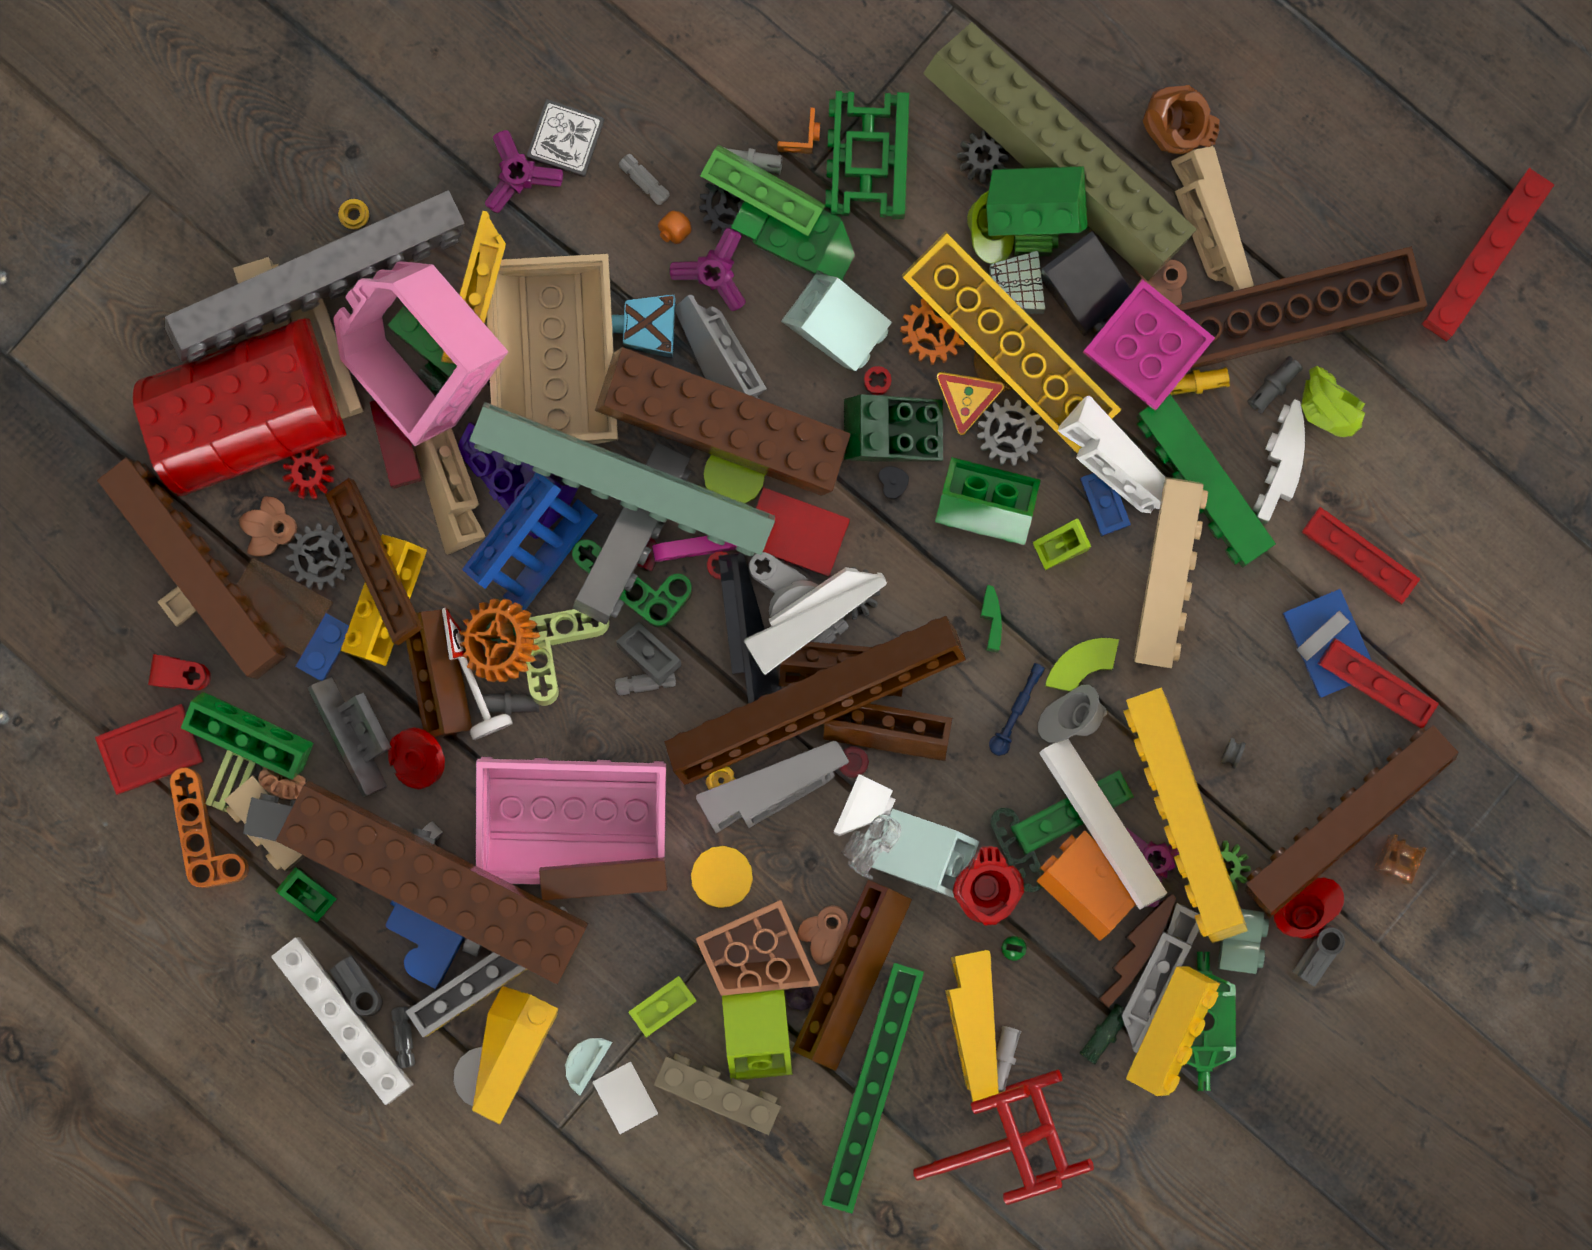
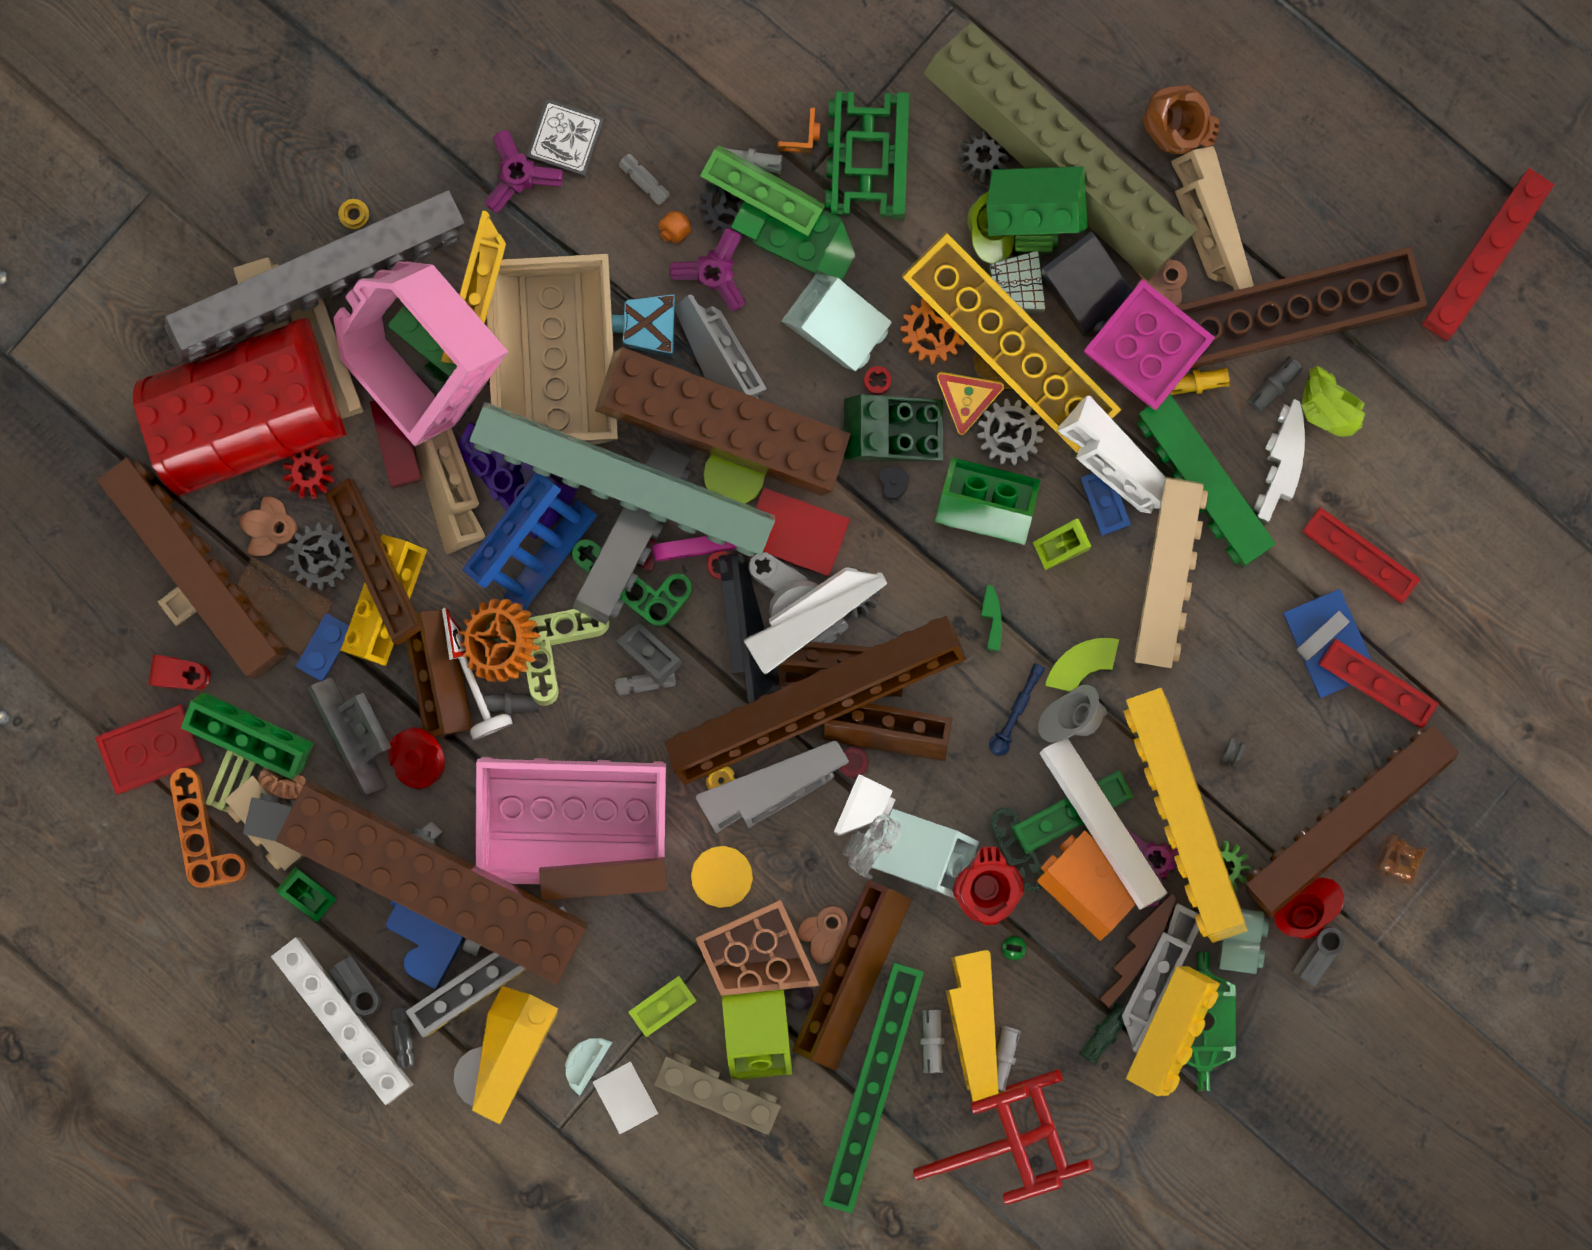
none -> light grey pin [920,1010,945,1073]

